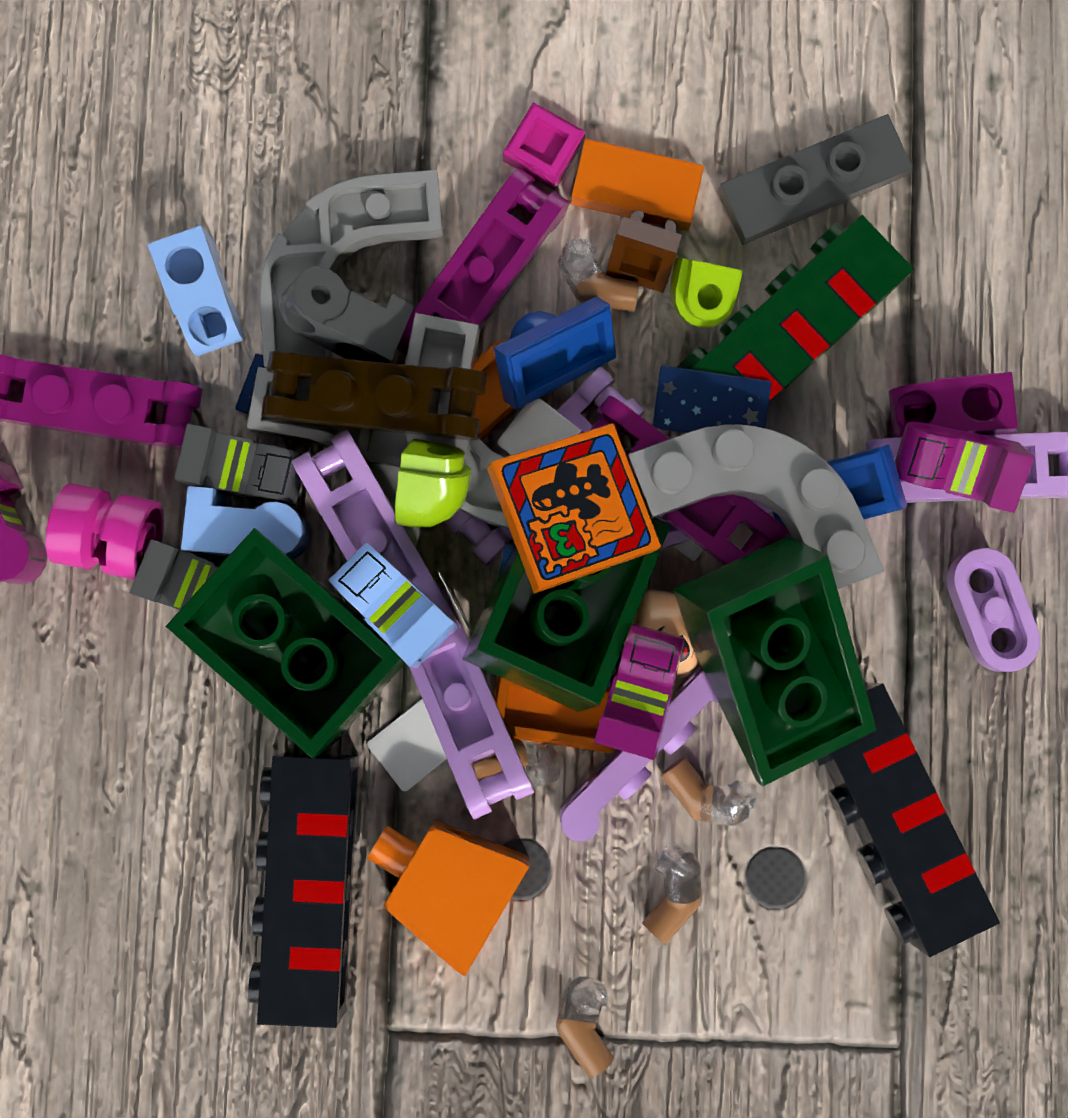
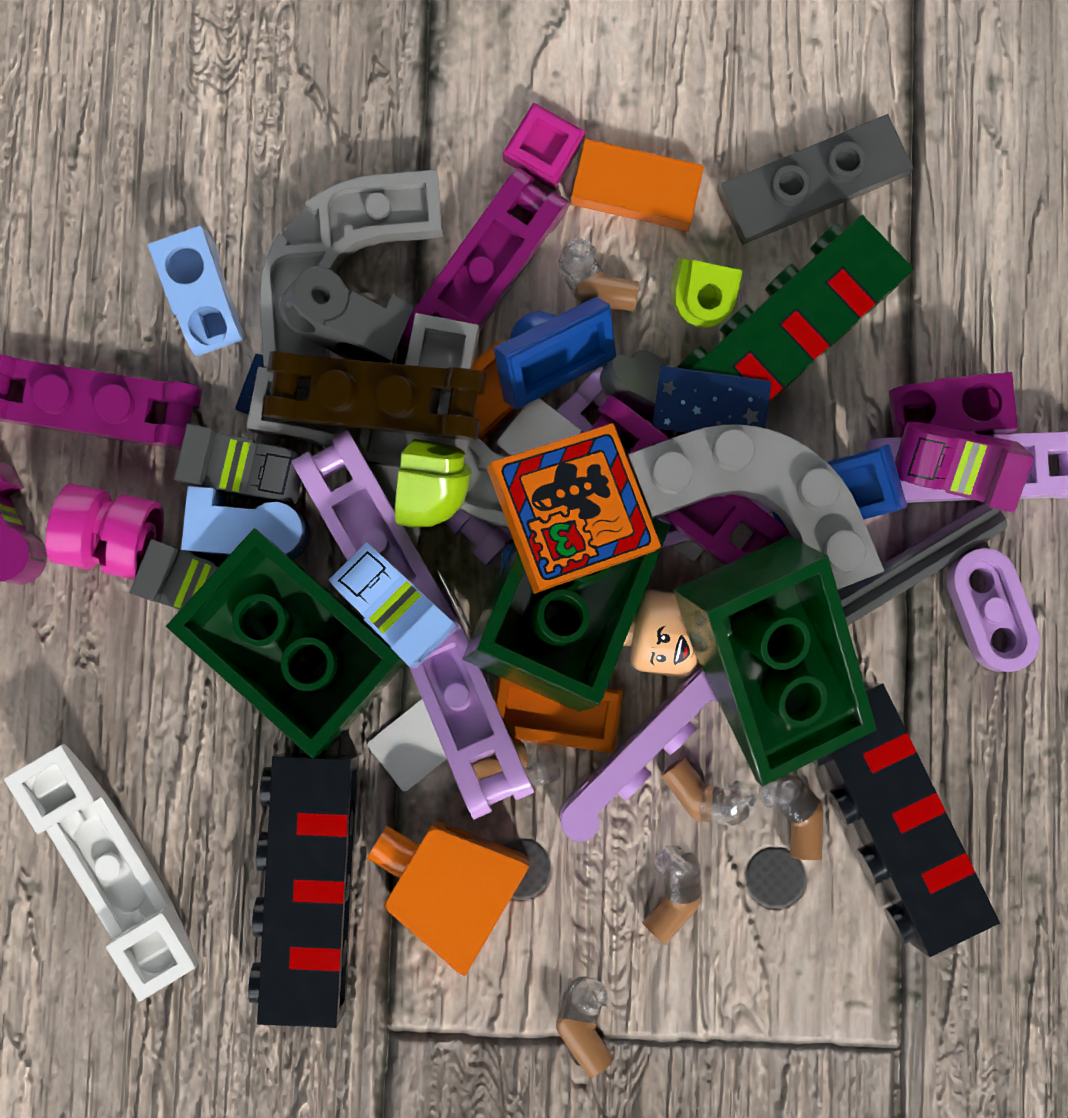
magenta leg [594,624,685,760] -> none
reddish brown tile [605,210,682,293] -> none
none -> white slope [4,744,198,1002]
none -> dark grey tile [600,350,666,423]
none -> arm [759,773,824,860]
none -> dark grey axle [838,503,1008,626]

